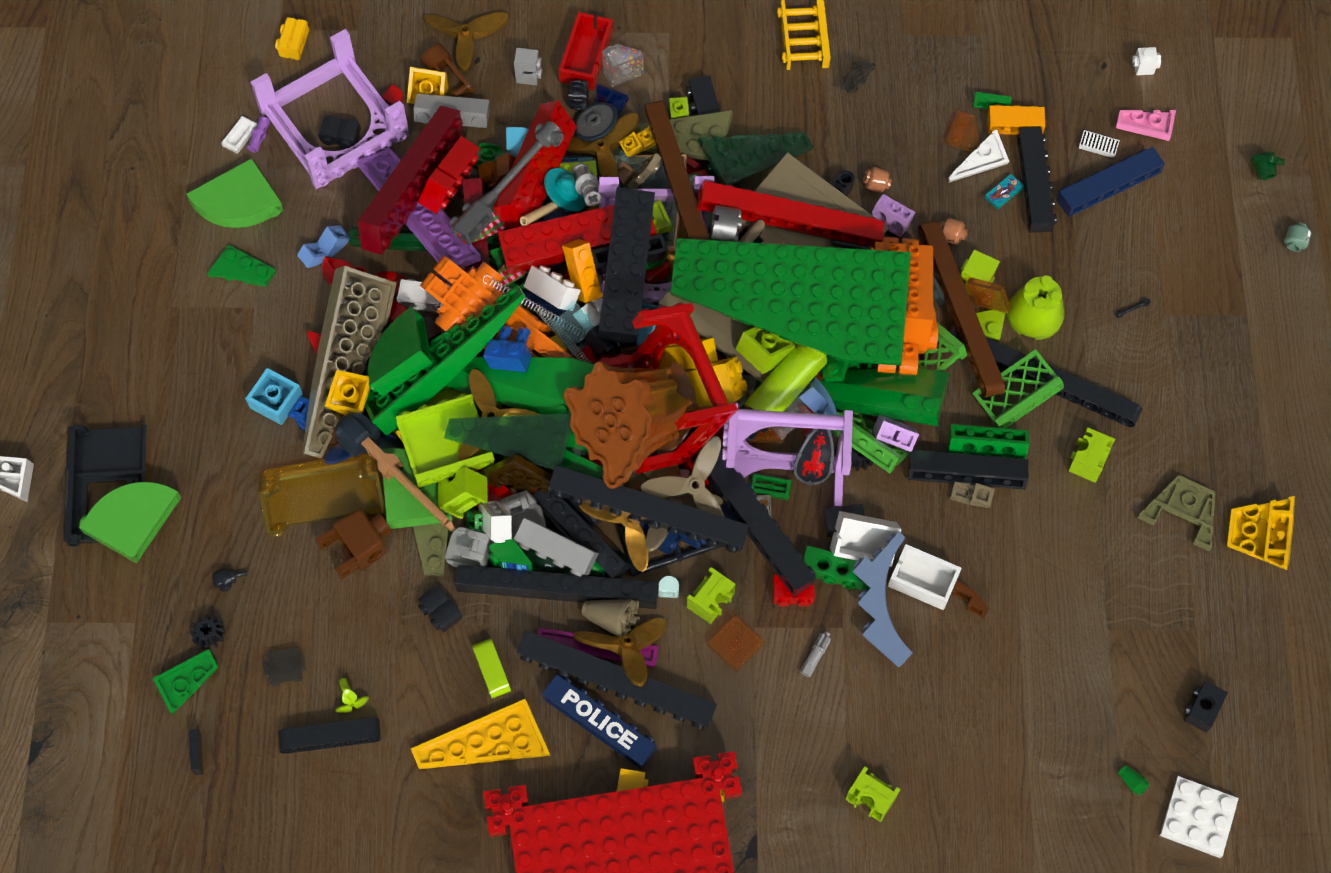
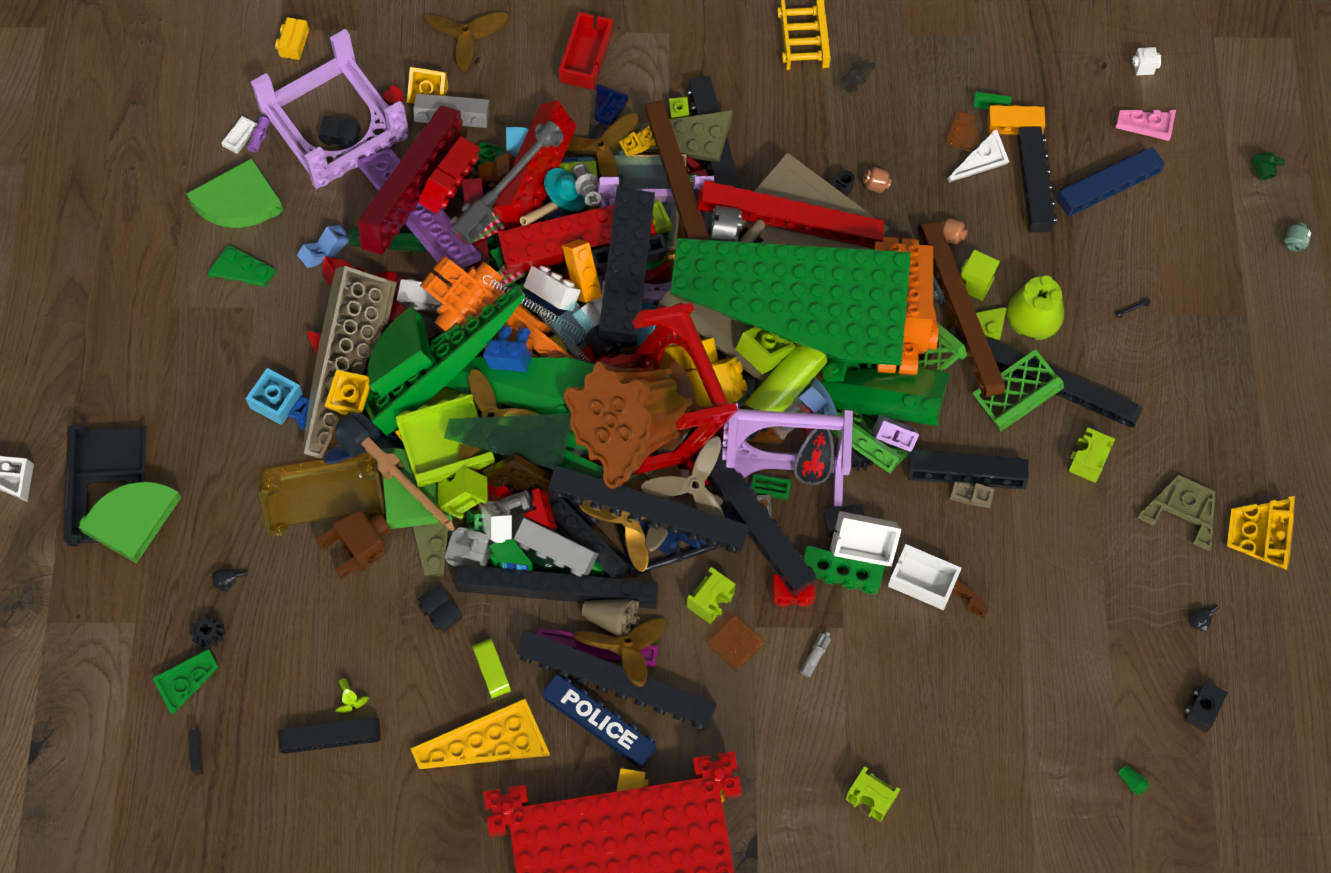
clear smoke piece [263,646,307,687] -> none
reddish brown piece [421,44,474,97] -> none
light grey brick [514,48,543,85] -> none
black gear [568,79,590,110] -> none
dark grey wheel [575,102,618,141] -> none
clear slope [602,44,644,87] -> none
medium nougat tile [618,161,636,187] -> none
dark tan wing [626,153,662,189] -> none
light aqua brick [658,576,679,598] -> none
clear green wing [697,132,814,185] -> none
black piece [831,239,874,250] -> none
sand blue arch [853,532,913,668] -> none
lavender brick [871,194,916,237] -> none
green brick [947,424,1030,459] -> none
clear orange plate [967,278,1011,314] -> none
tile [985,174,1024,210] -> none
white tile [1079,130,1120,158] -> none
white plate [1159,776,1239,858] -> none
none -> red slope [523,488,557,530]
none -> black piece [1188,605,1219,631]

